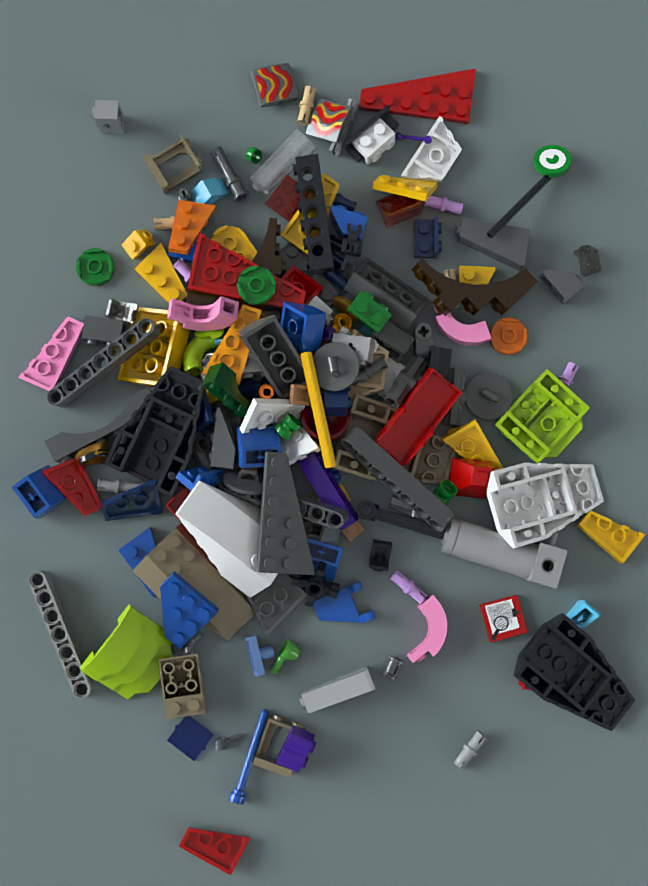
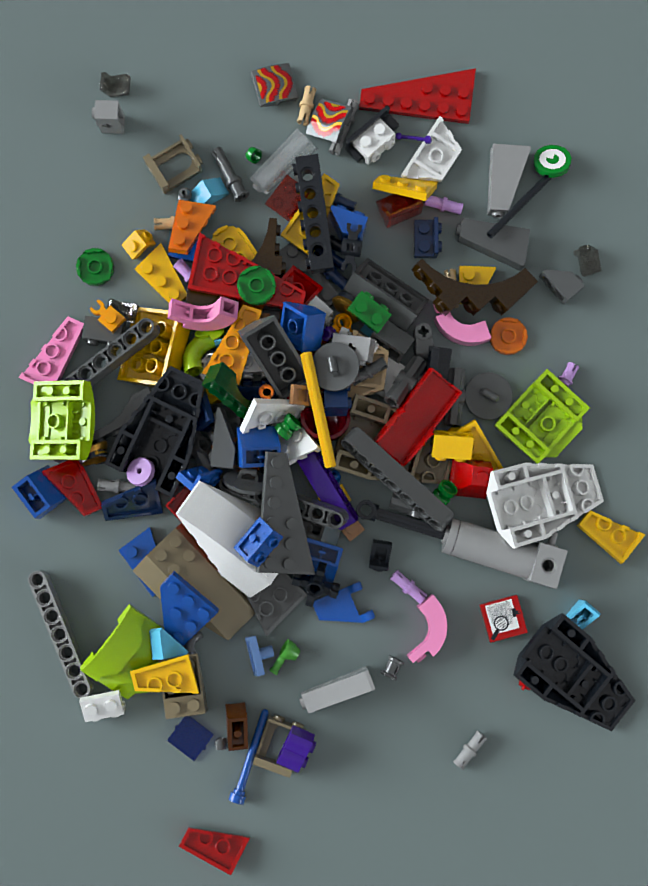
none -> lime slope [28,380,95,460]
none -> white bracket [79,690,126,722]
none -> light orange plate [90,300,126,333]
none -> clear smoke bracket [100,72,131,97]
none -> lavender piece [126,457,155,487]
none -> yellow wing [130,654,199,694]
none -> medium azure slope [149,628,189,660]
none -> reddish brown slope [225,702,248,751]
none -> blue bracket [234,517,283,567]
none -> yellow brick [431,430,474,462]
none -> light grey slope [487,144,531,218]

